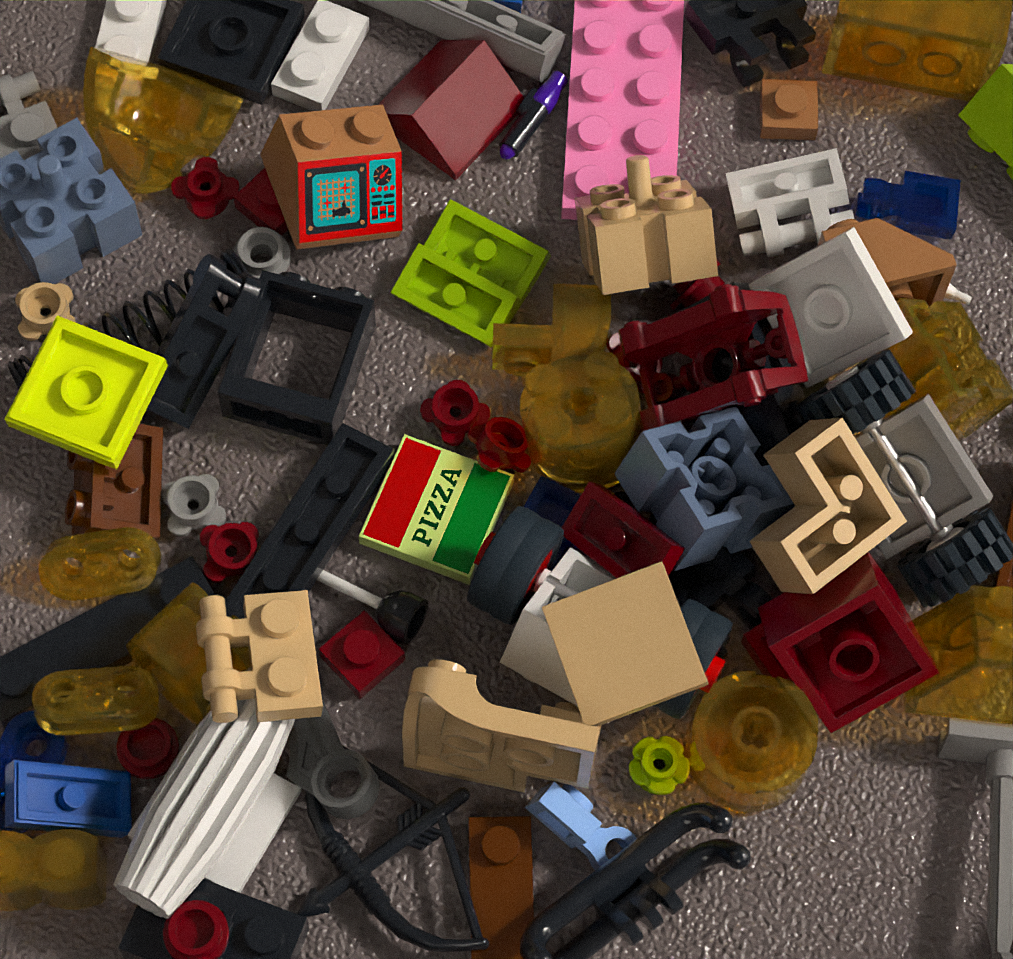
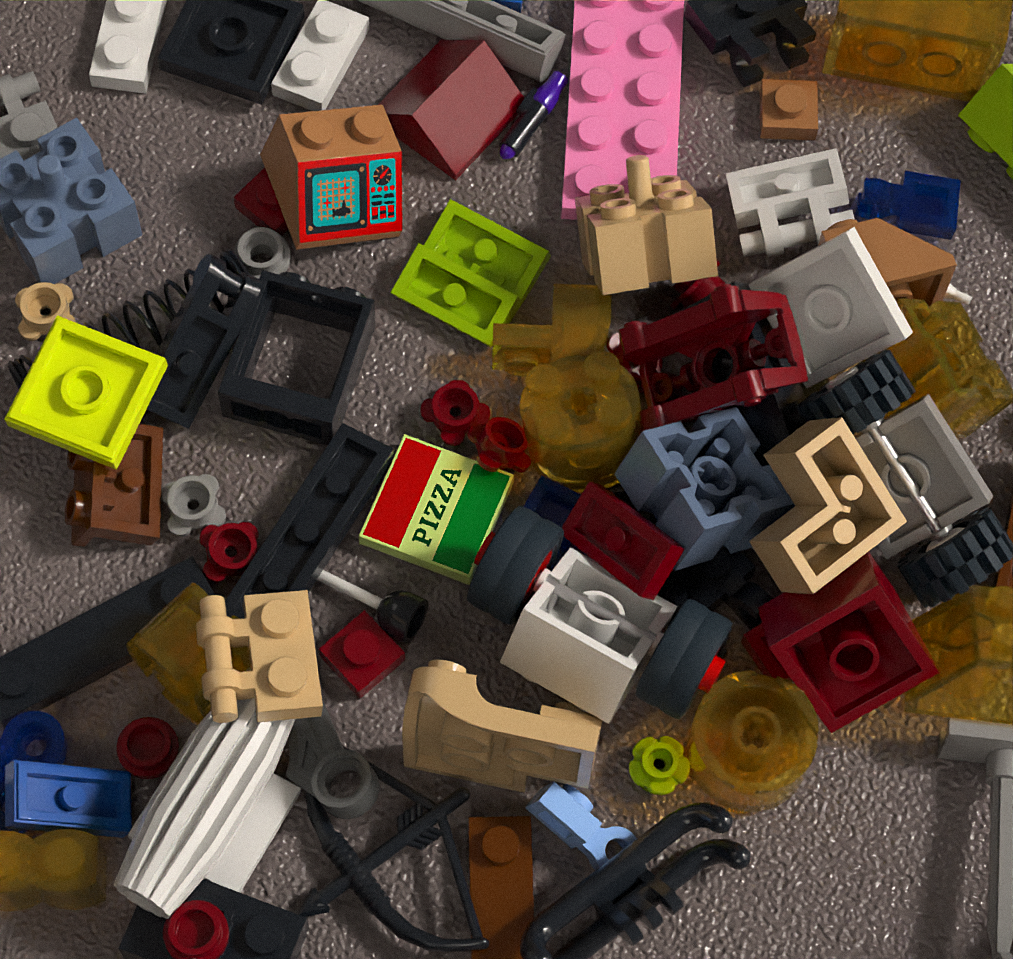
clear yellow plate [32,666,160,735] -> none
clear yellow plate [38,527,161,601] -> none
clear yellow brick [83,47,243,194] -> none
dark red plate [171,157,240,219] -> none
tan tile [542,561,709,727] -> none

